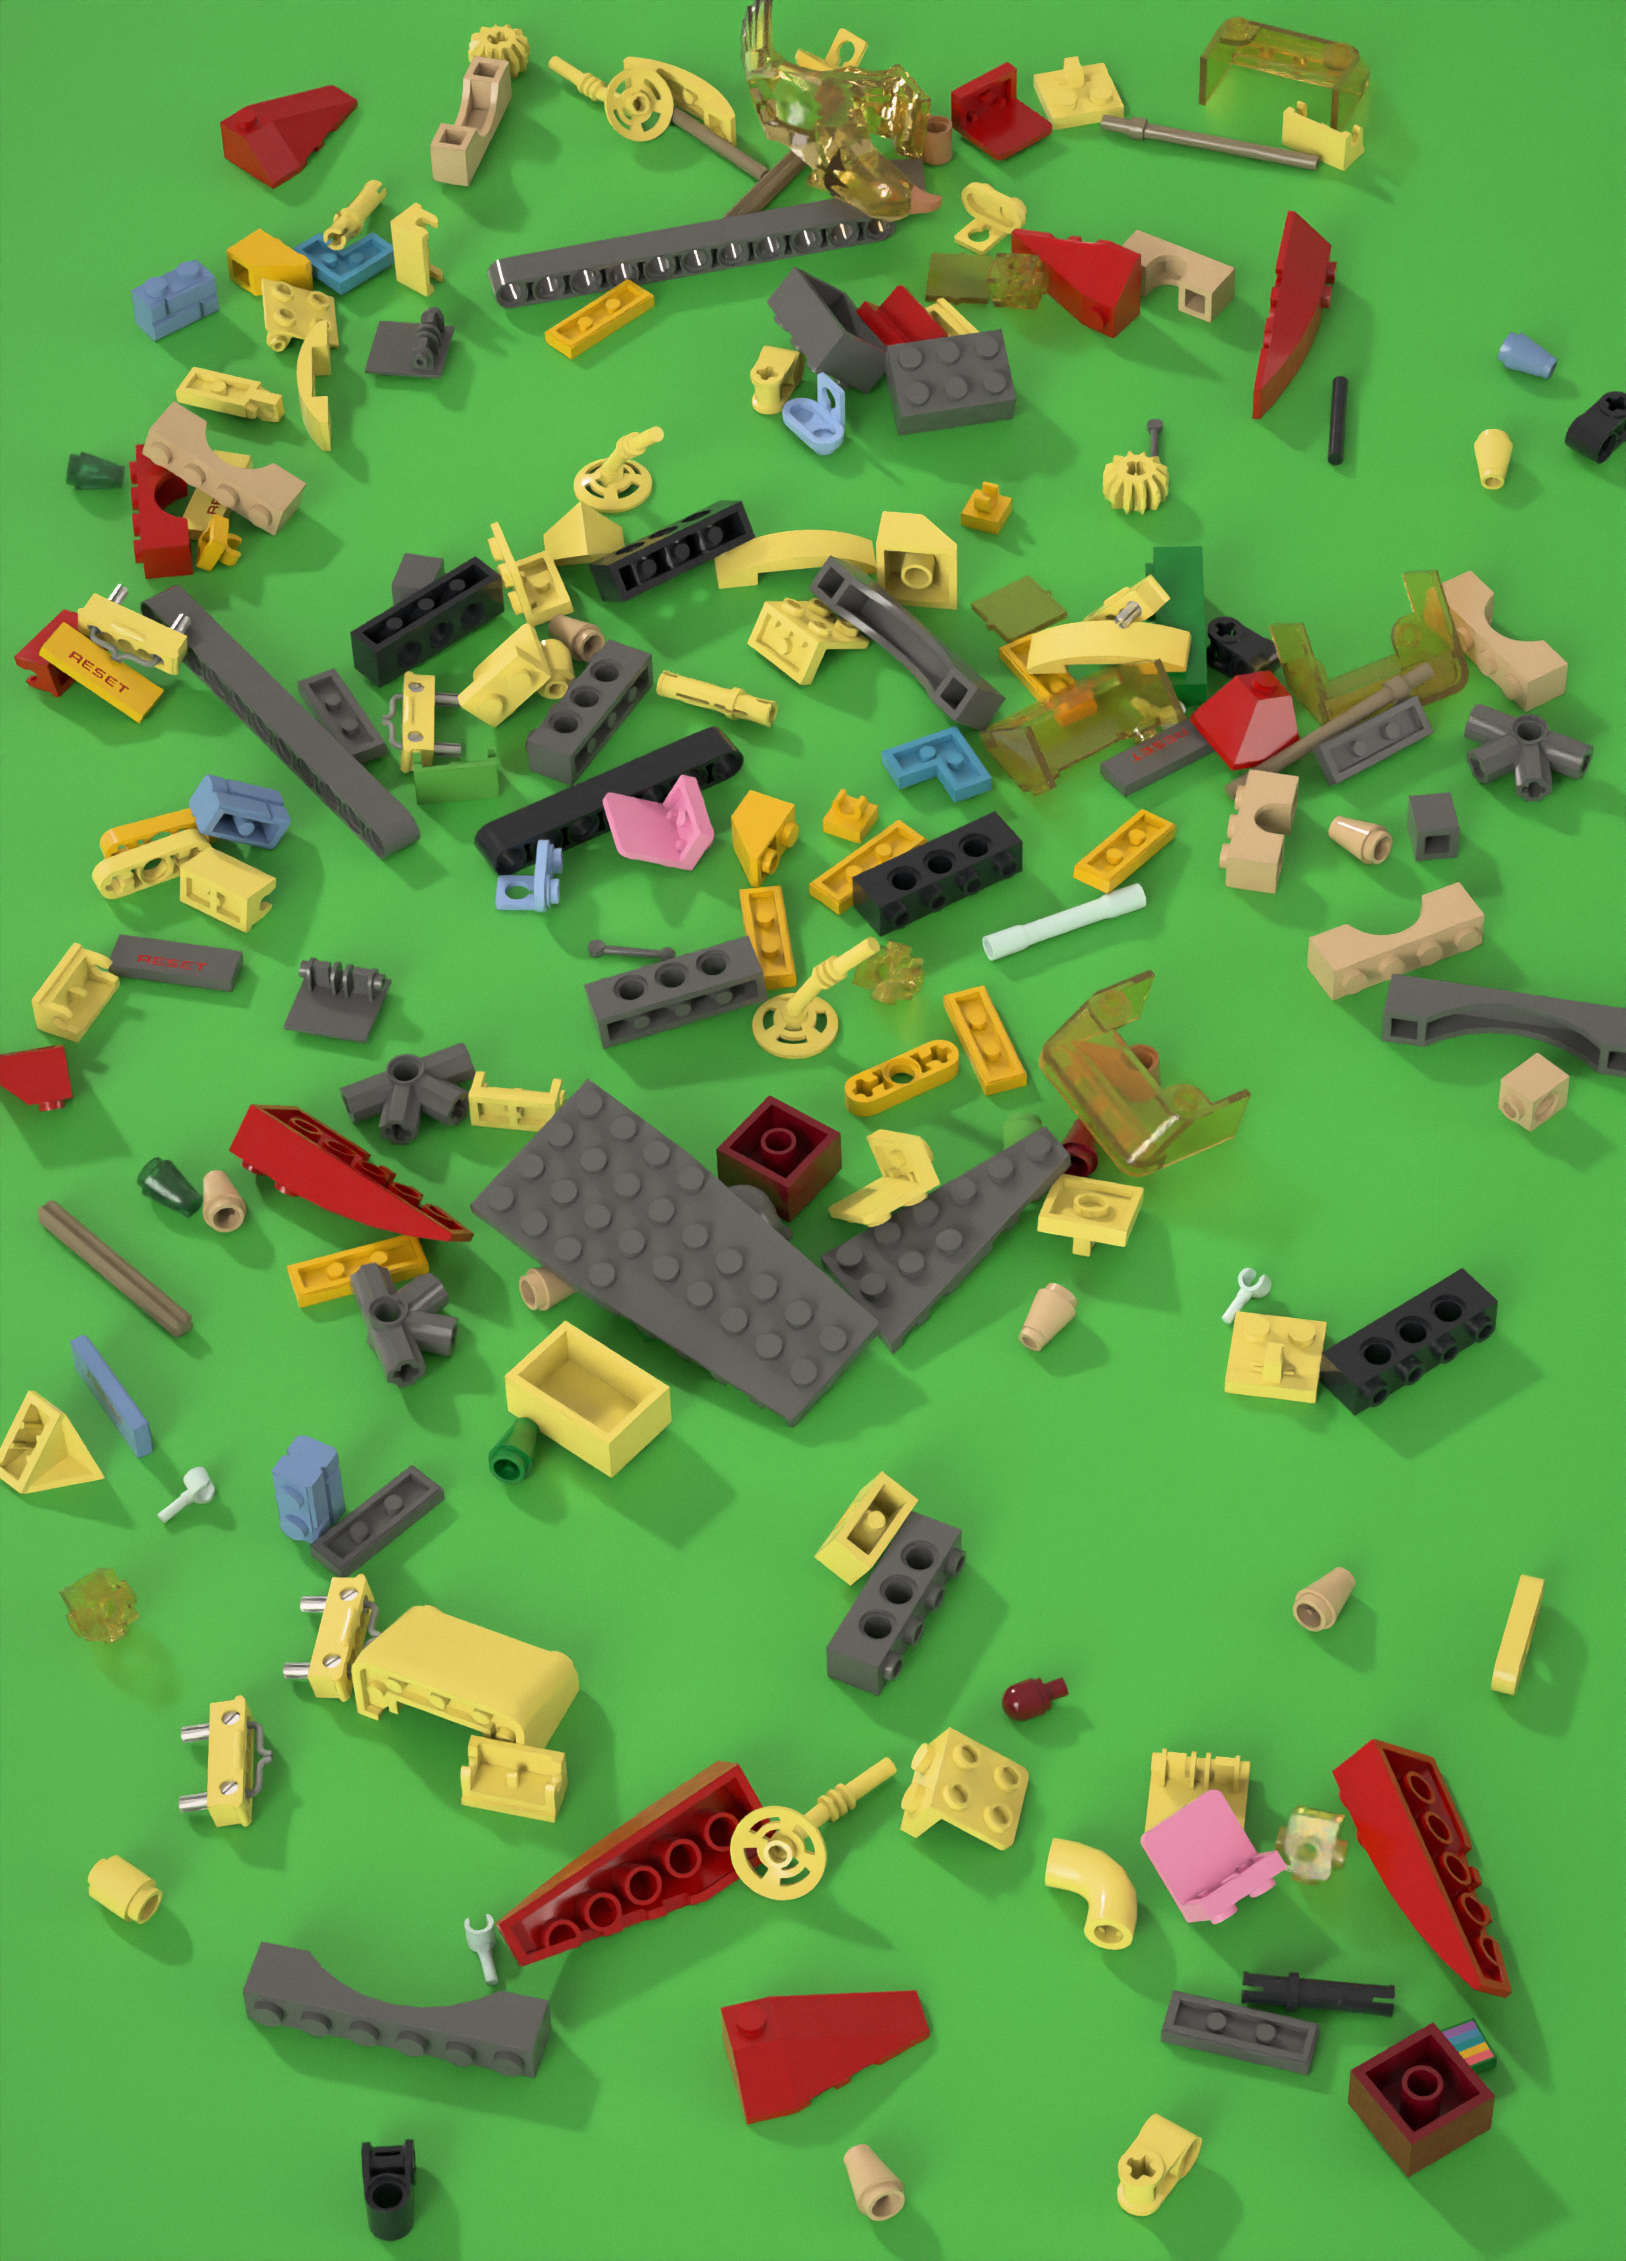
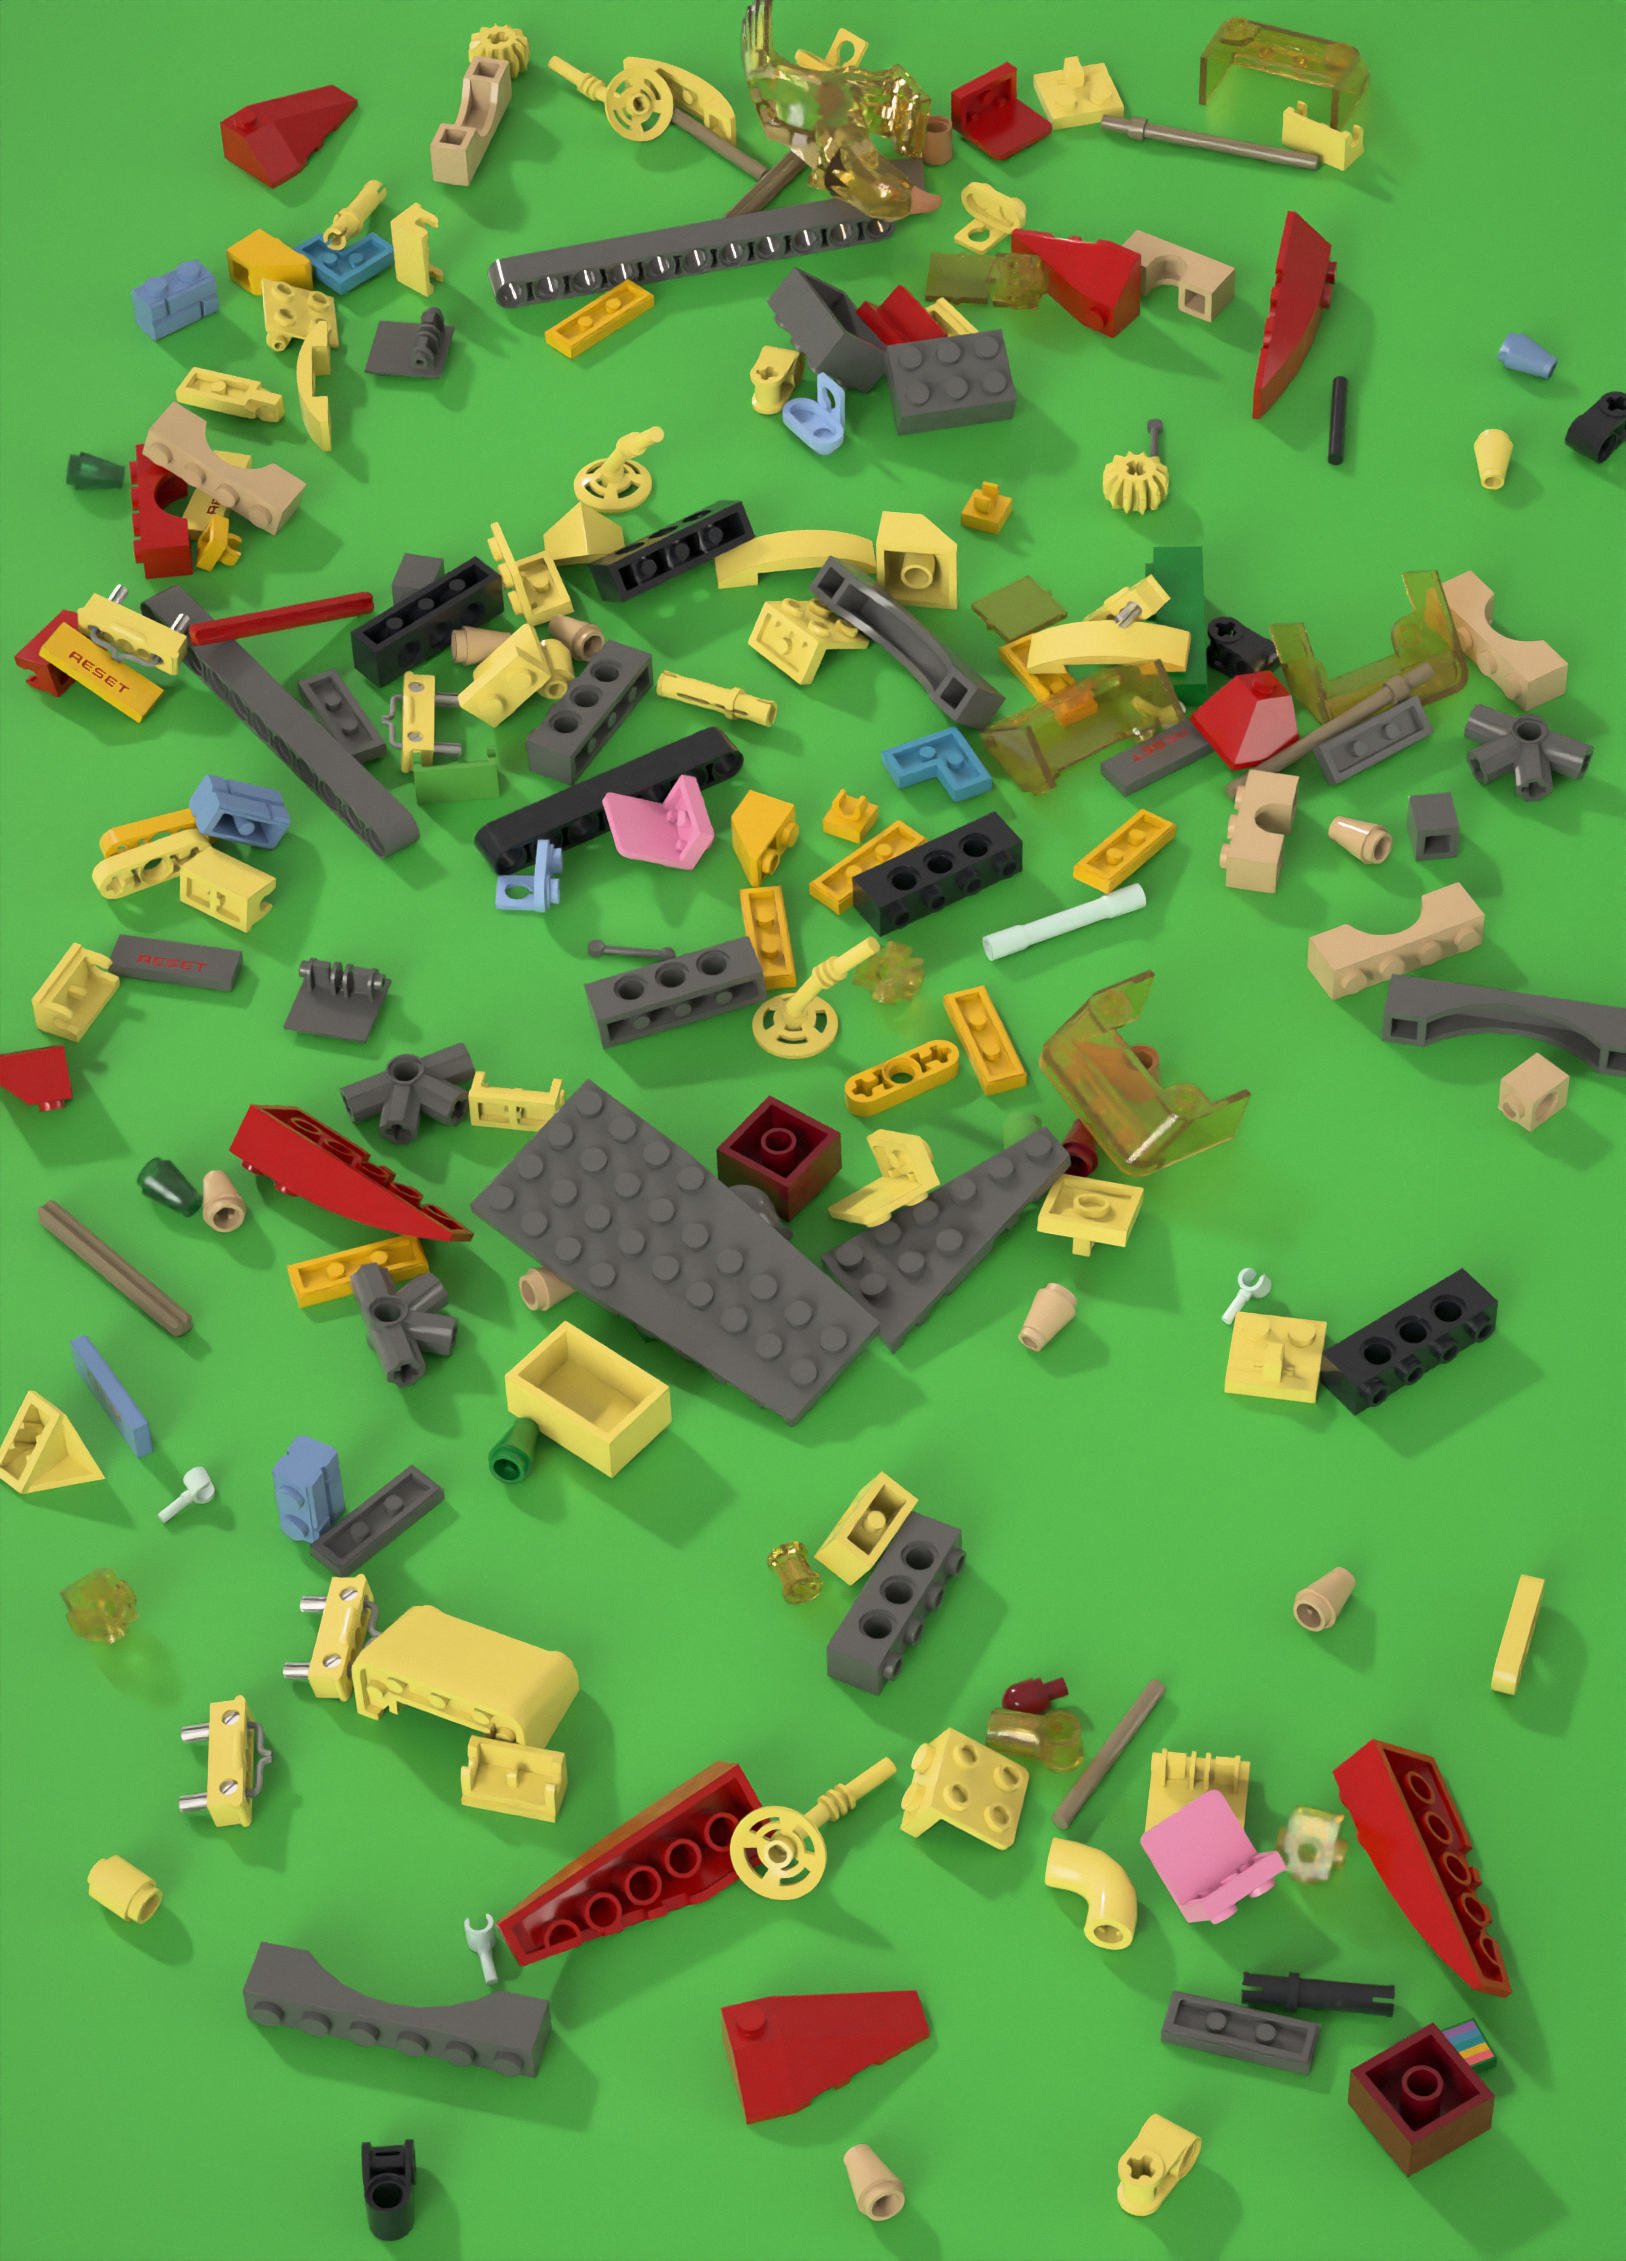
none -> red axle [189,592,374,646]
none -> tan cone [451,626,511,666]
none -> clear yellow bush [767,1541,823,1605]
none -> clear yellow piece [985,1708,1084,1773]
none -> dark tan bar [1051,1679,1166,1829]

